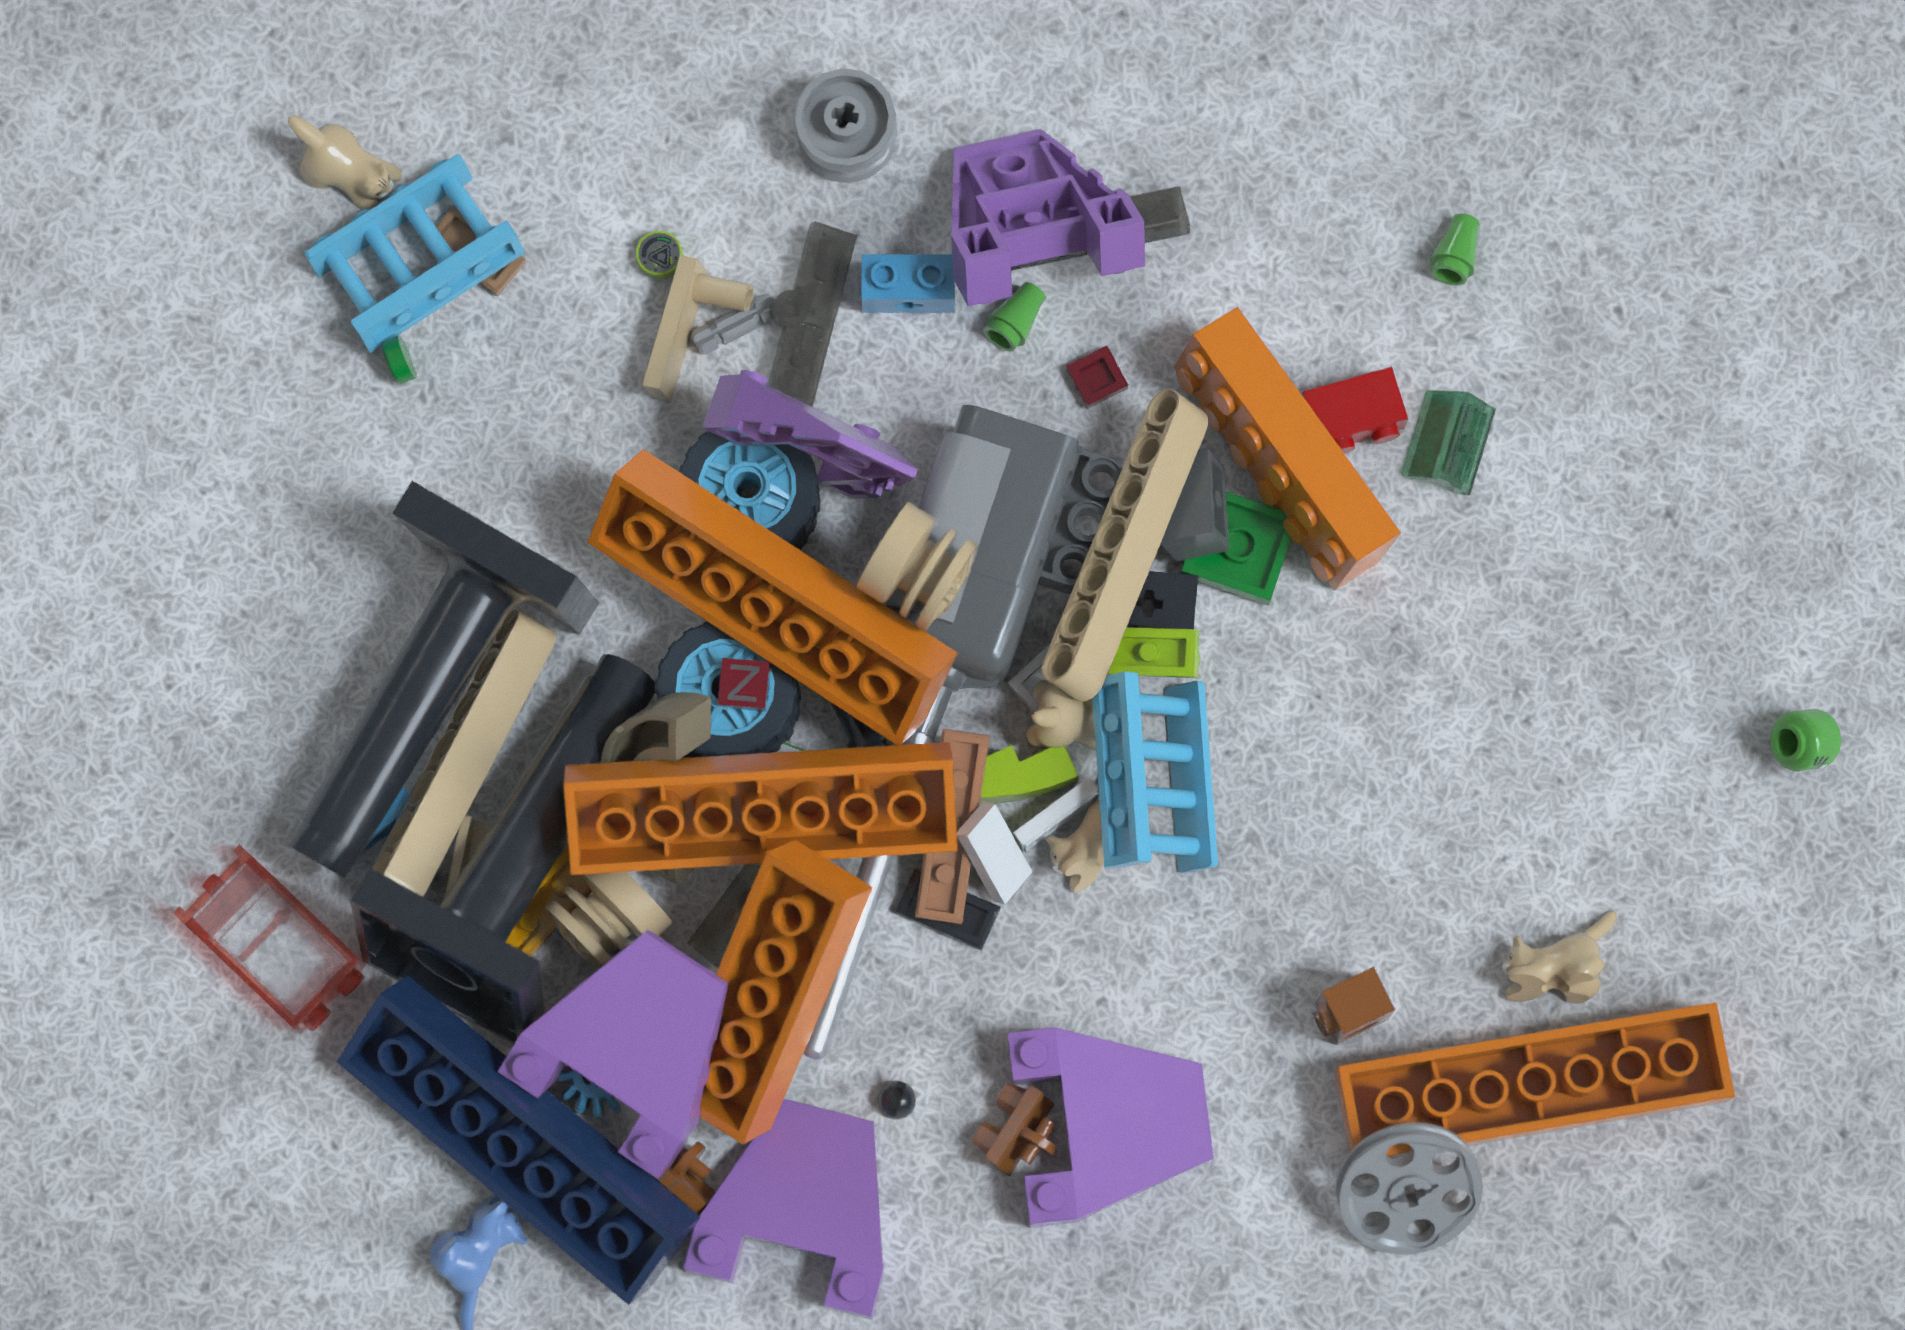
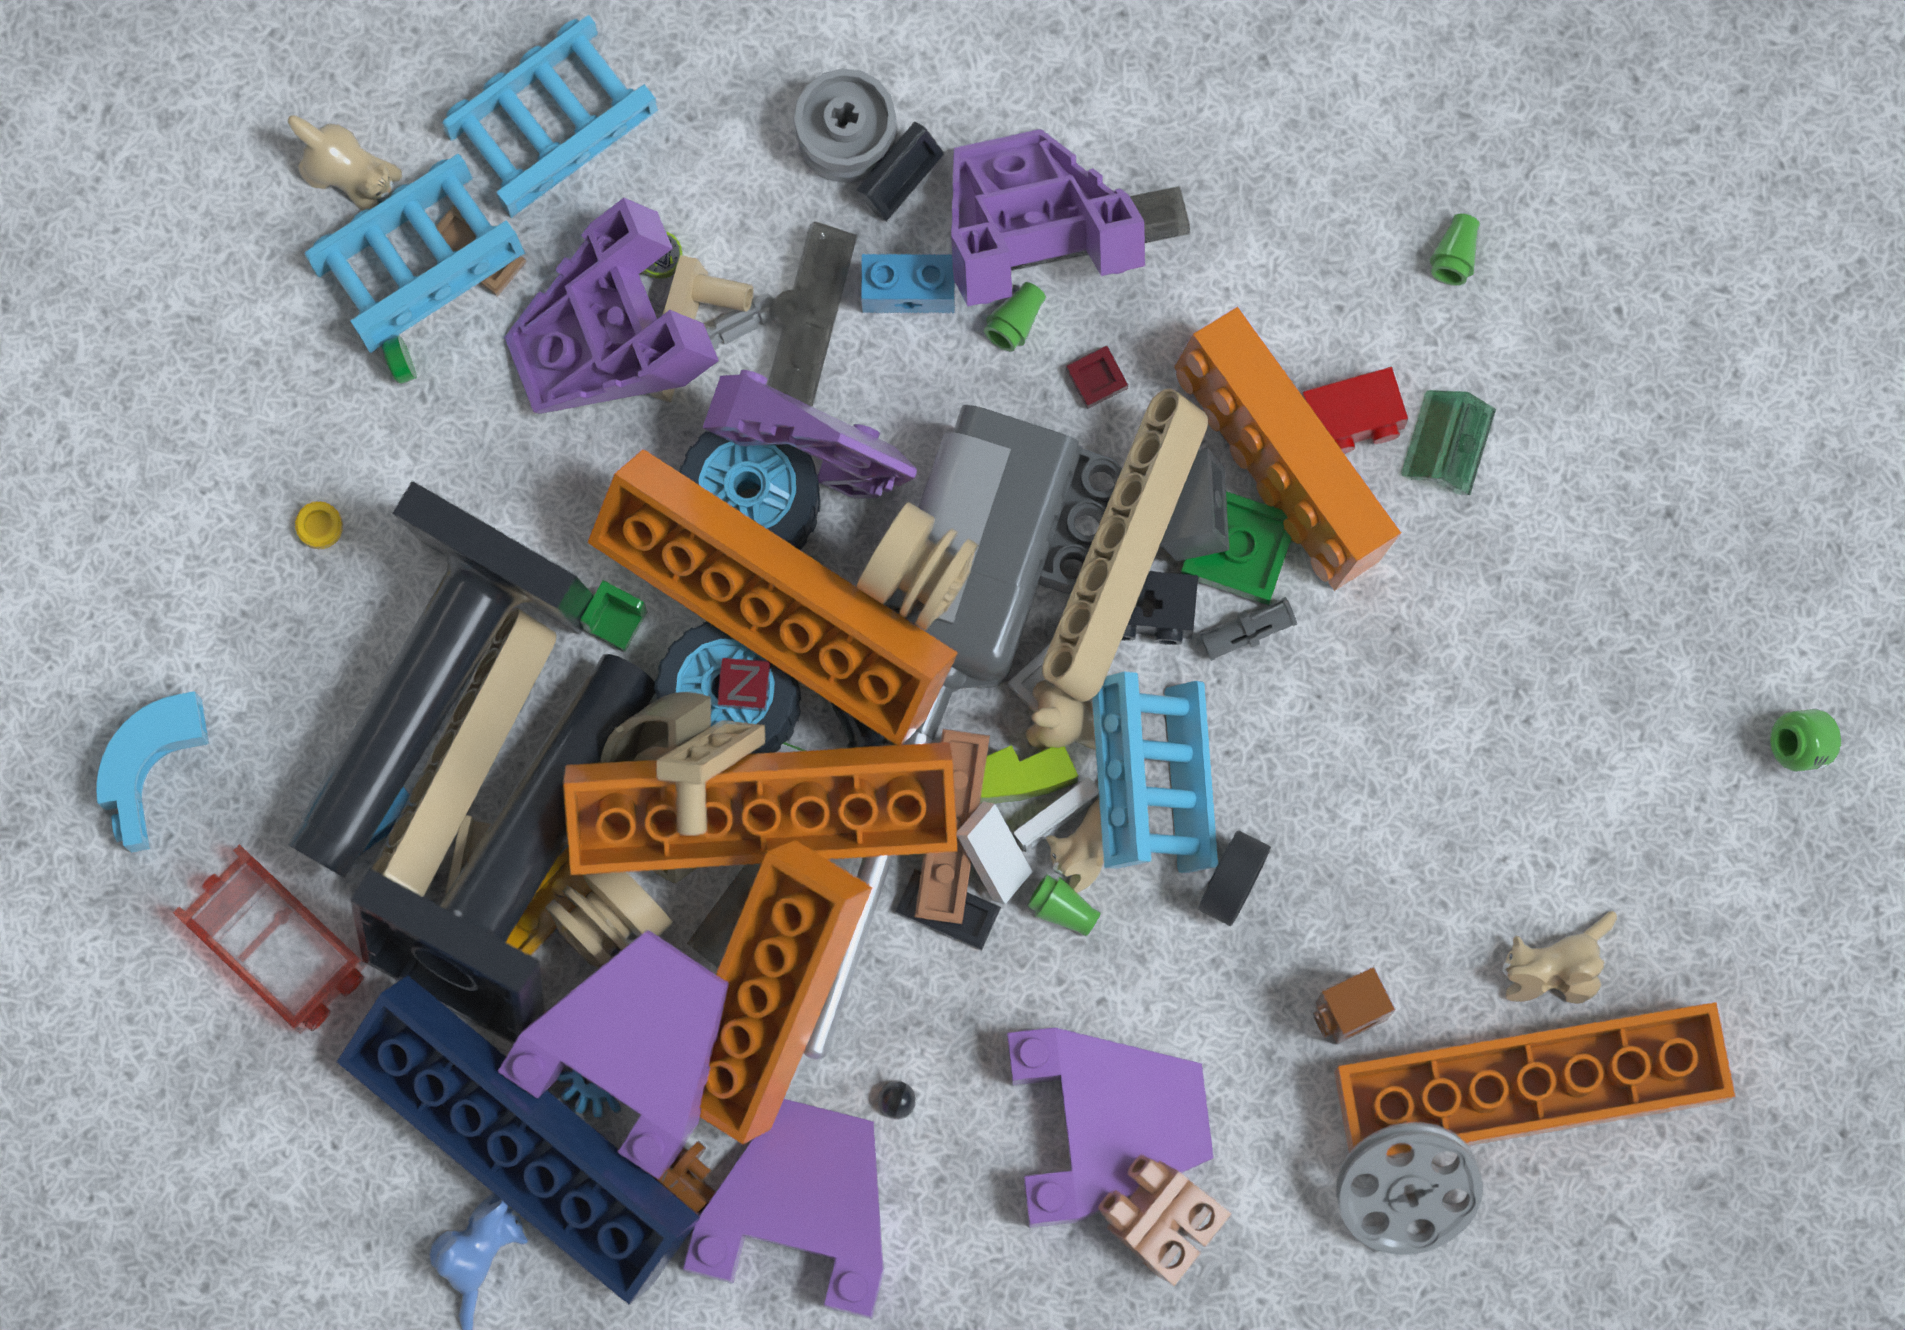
dark orange hips [972,1083,1057,1177] -> none
lime piece [1057,626,1200,678] -> none
none -> medium azure arch [96,691,209,853]
none -> yellow tile [295,501,343,549]
none -> medium azure fence [442,15,658,218]
none -> medium lavender wedge [505,198,719,414]
none -> green panel [580,580,648,652]
none -> tan piece [657,720,765,835]
none -> black tile [856,121,945,222]
none -> bright green cone [1027,874,1101,937]
none -> hips [1098,1154,1231,1286]
none -> black tyre [1198,831,1271,926]
none -> dark grey pin [1200,597,1298,661]

